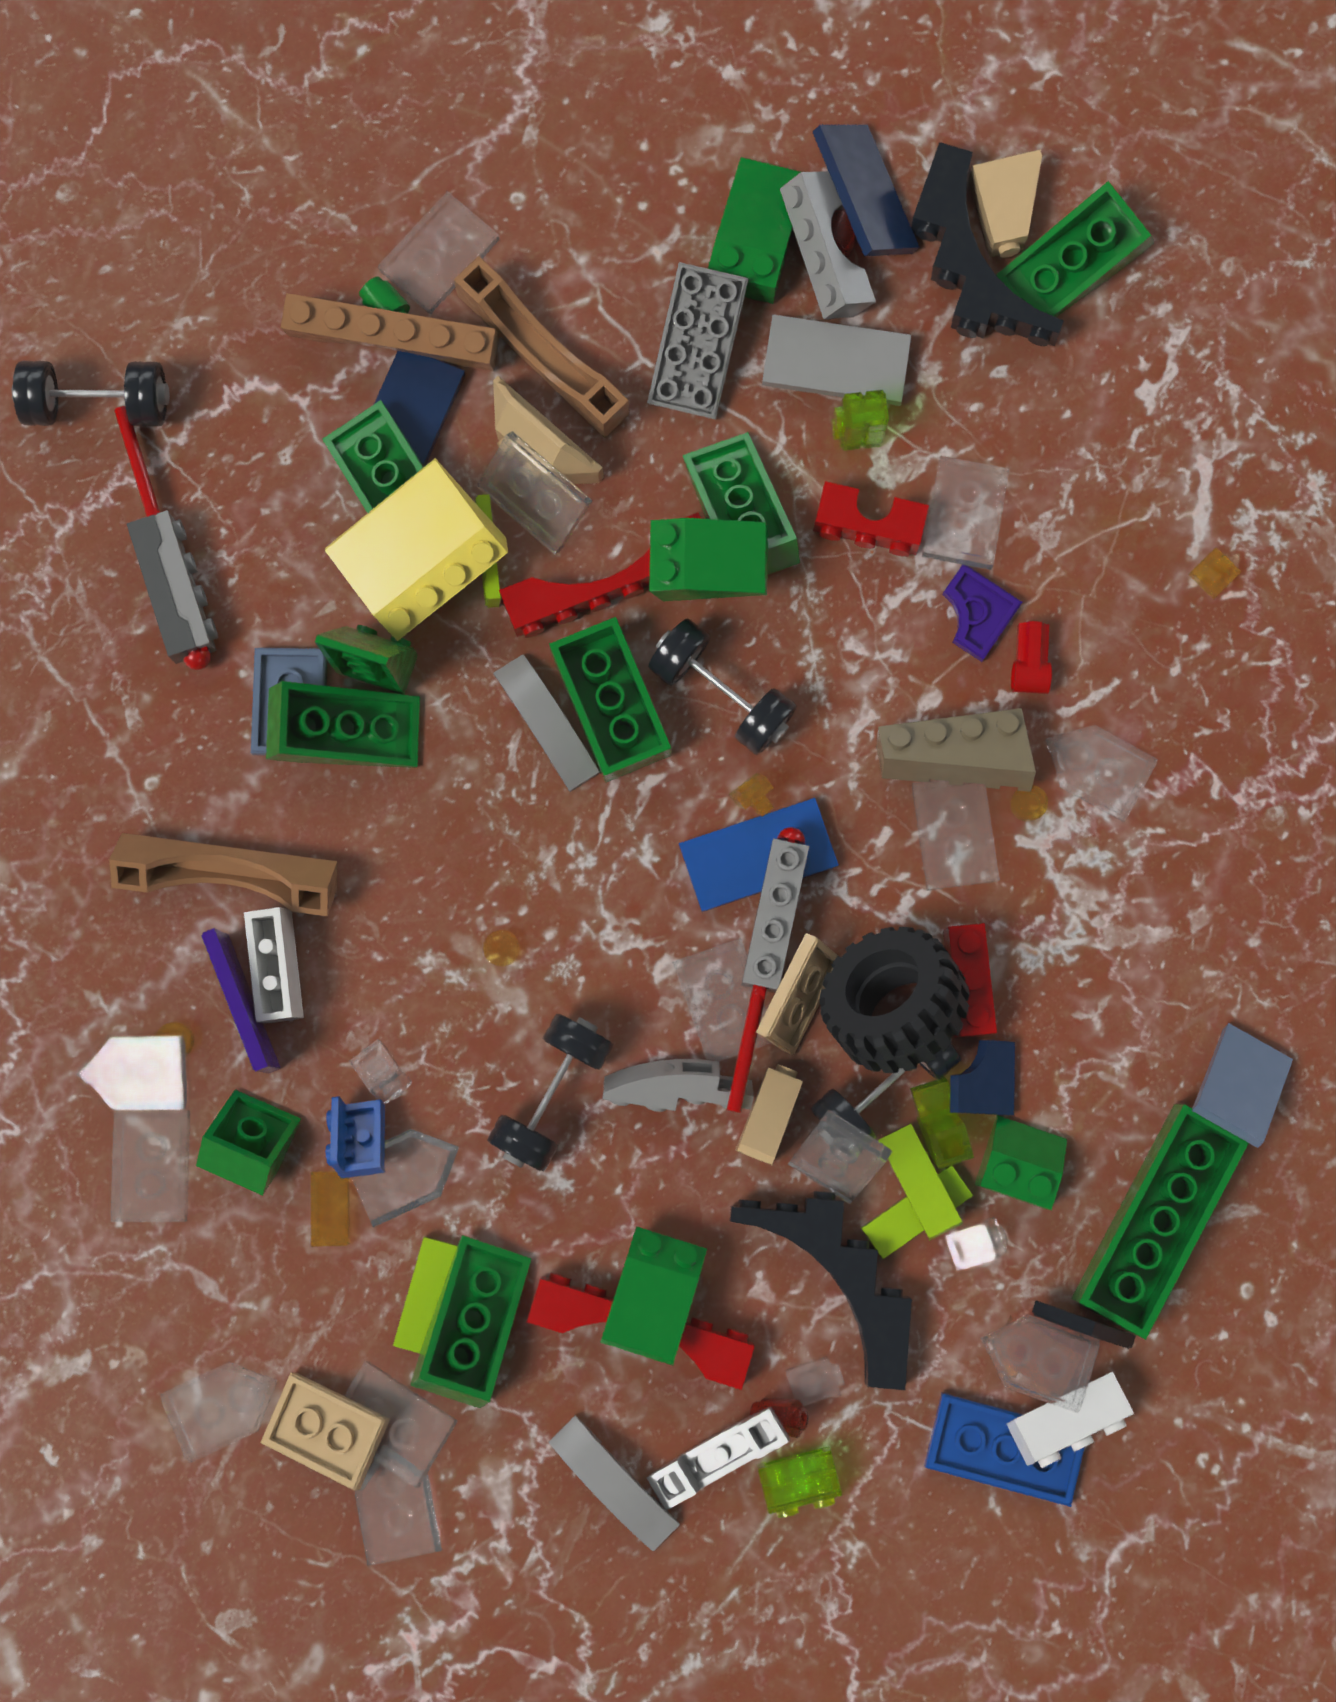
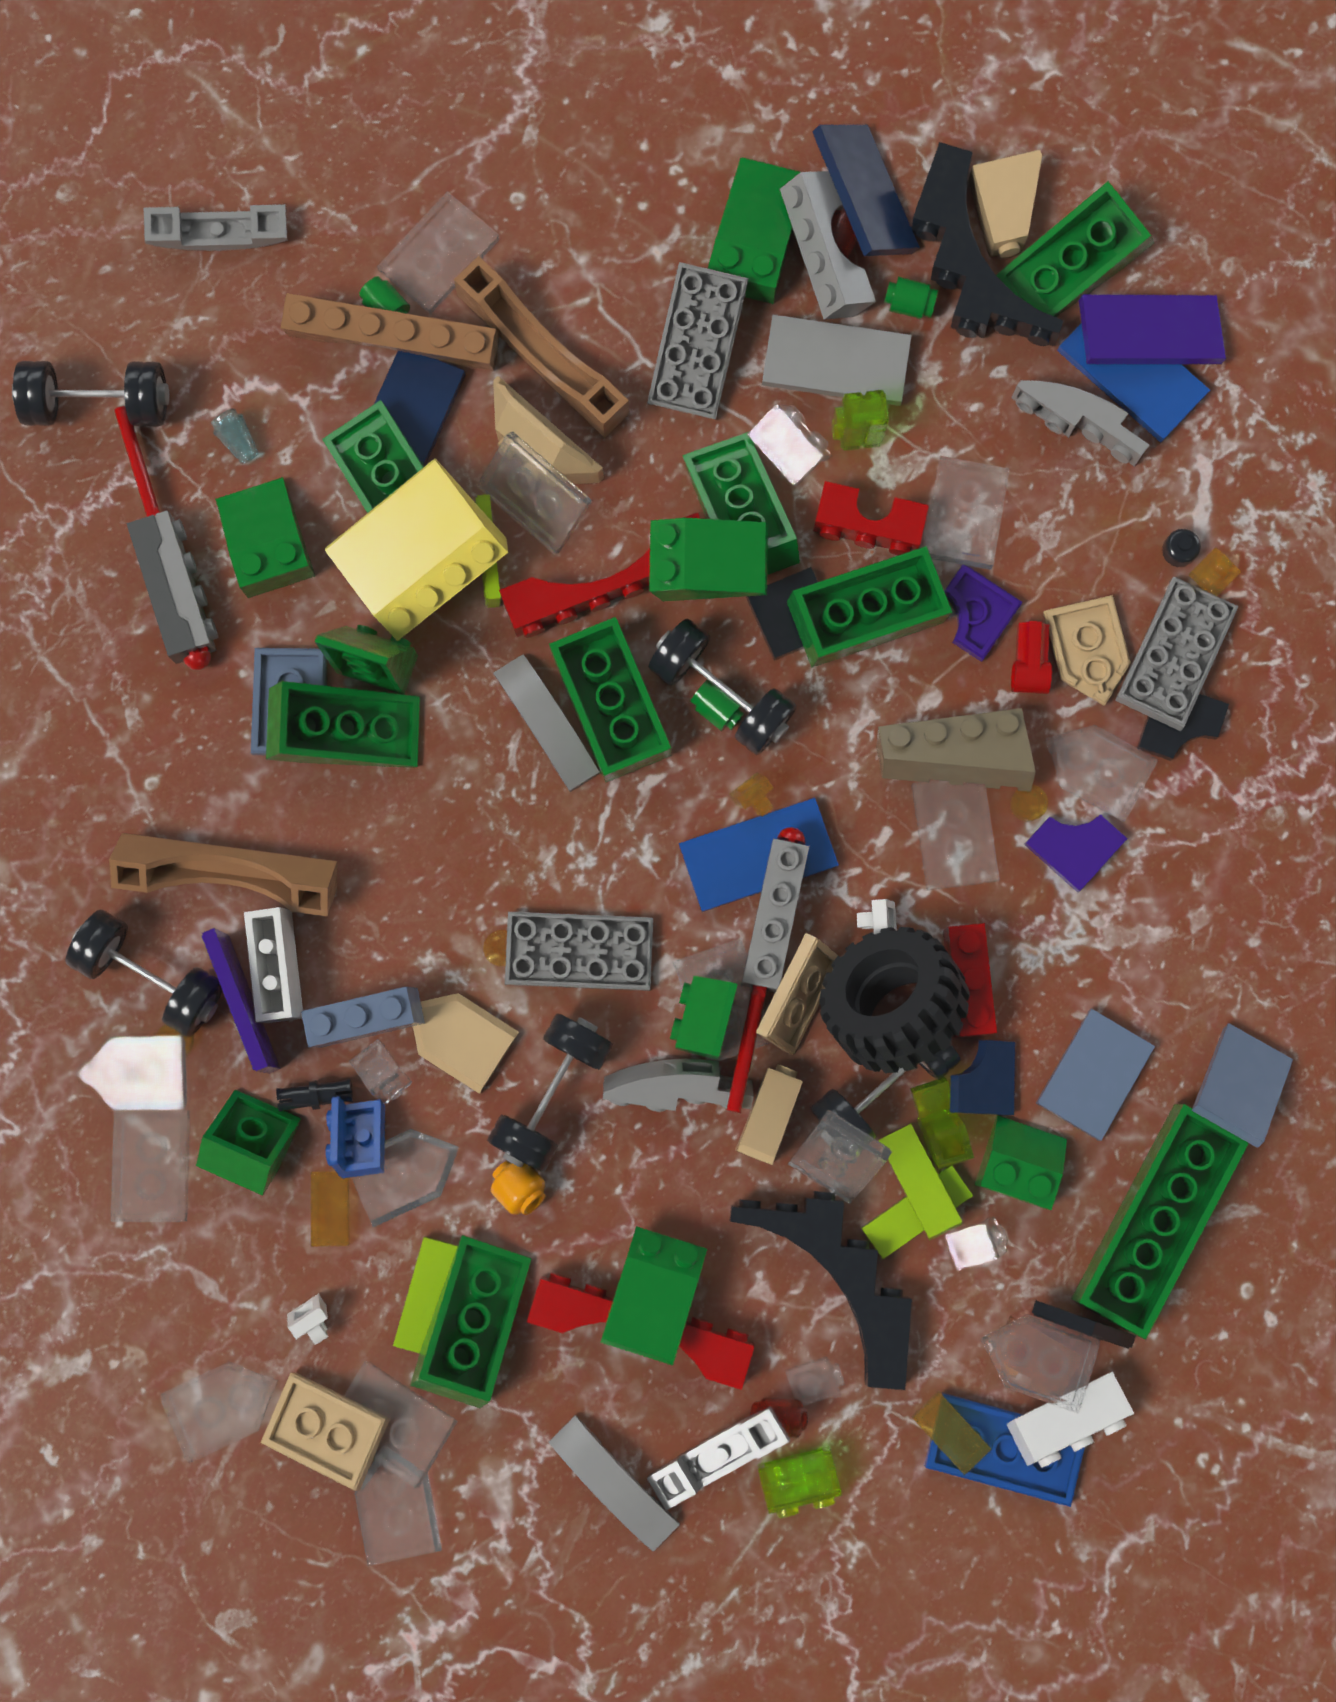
none -> black axle [65,909,222,1037]
none -> light grey slope [143,205,287,251]
none -> clear light blue cone [211,408,259,464]
none -> green slope [216,477,315,598]
none -> black pin [276,1078,353,1112]
none -> white tile [287,1294,328,1345]
none -> sand blue brick [301,986,425,1048]
none -> tan tile [413,993,519,1094]
none -> light orange head [491,1161,546,1215]
none -> light grey tile [505,912,653,991]
none -> green slope [670,976,738,1060]
none -> green brick [690,680,745,732]
none -> black tile [746,567,818,661]
none -> clear bracket [747,404,832,486]
none -> green brick [787,546,952,668]
none -> white tile [857,899,897,935]
none -> green brick [884,276,938,319]
none -> clear yellow tile [912,1391,991,1475]
none -> light grey slope [1011,380,1149,466]
none -> dark purple tile [1024,814,1128,893]
none -> sand blue tile [1036,1009,1155,1141]
none -> tan tile [1043,595,1131,706]
none -> blue tile [1057,323,1210,443]
none -> dark purple tile [1079,294,1226,364]
none -> light grey tile [1115,576,1239,731]
none -> black tile [1136,694,1229,761]
none -> black piece [1162,529,1201,567]

